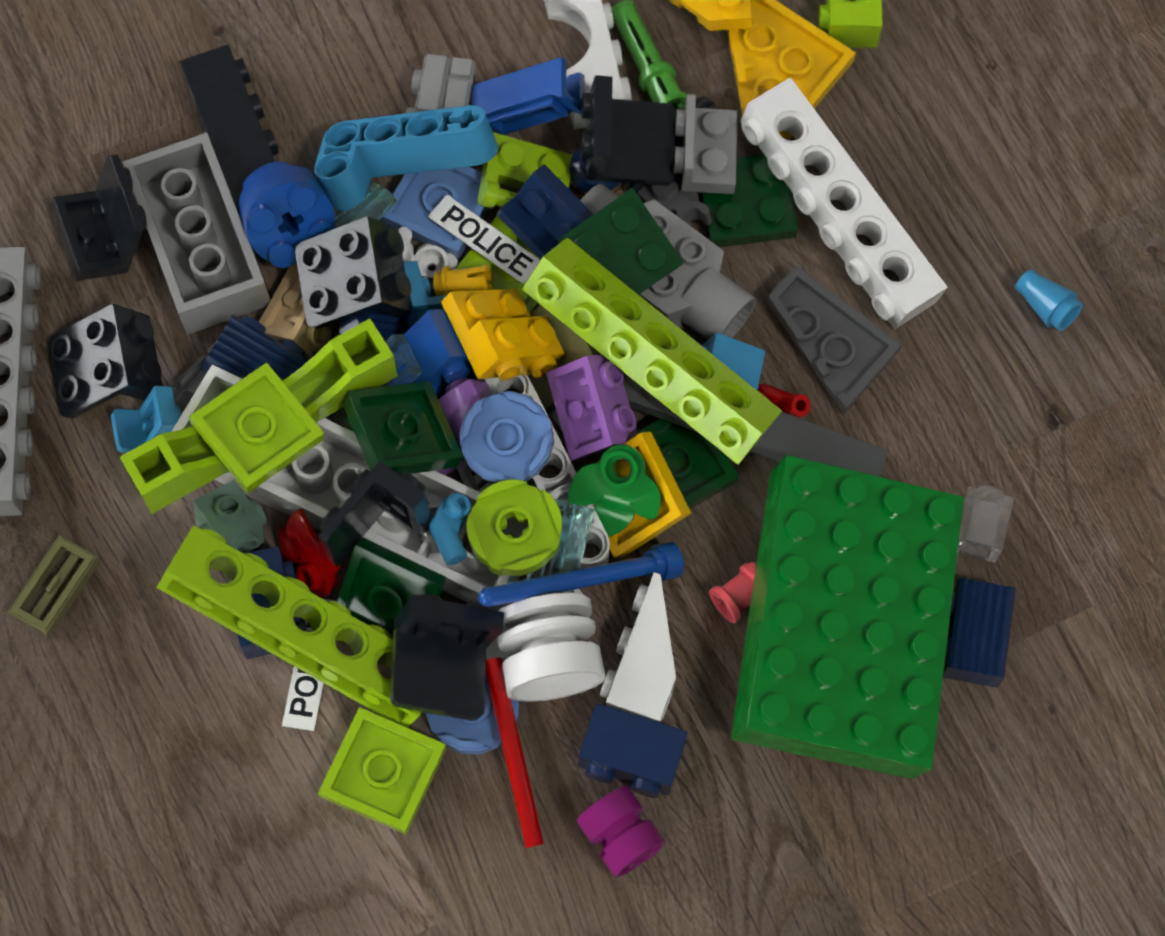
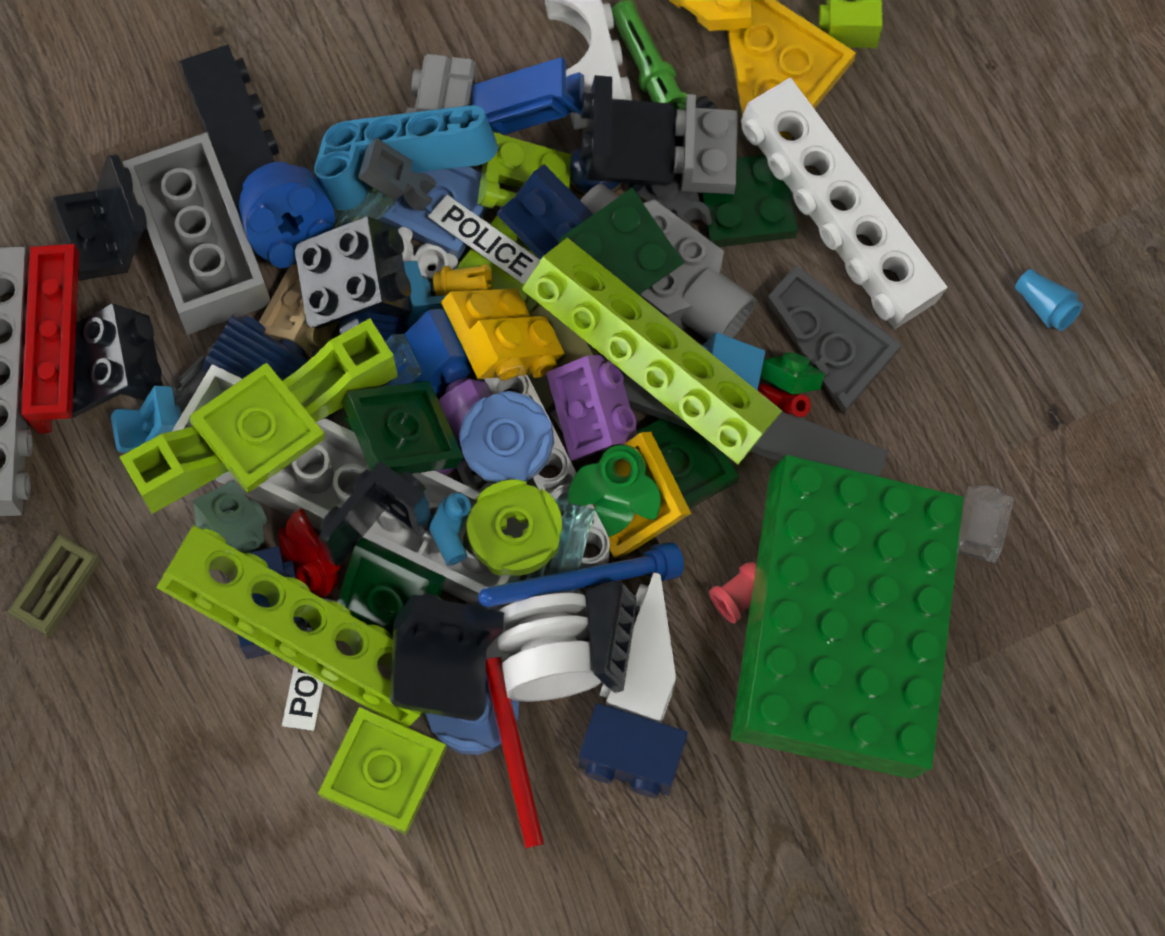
magenta wheel [577,786,666,878] -> none
dark blue brick [943,578,1016,688] -> none
none -> red fence [21,244,79,434]
none -> dark grey plate [358,138,437,211]
none -> black slope [585,581,637,693]
none -> green plate [760,352,825,395]

